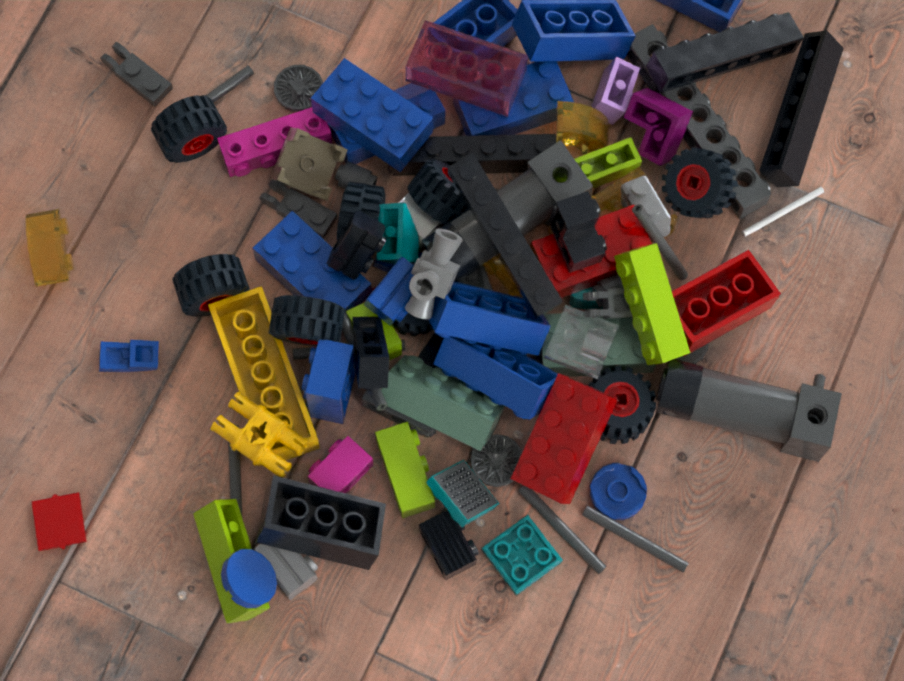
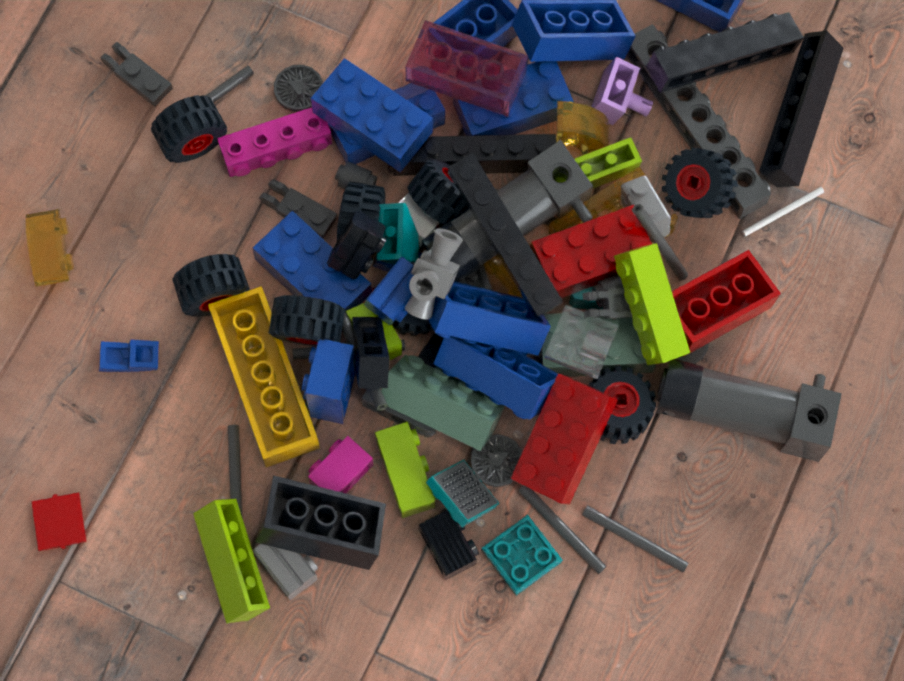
yellow pin [210,392,309,478] -> none
blue tile [221,549,277,608] -> none
dark tan panel [270,127,348,201] -> none
black brick [548,191,607,273] -> none
blue tile [590,463,647,520] -> none
magenta brick [624,88,693,166] -> none

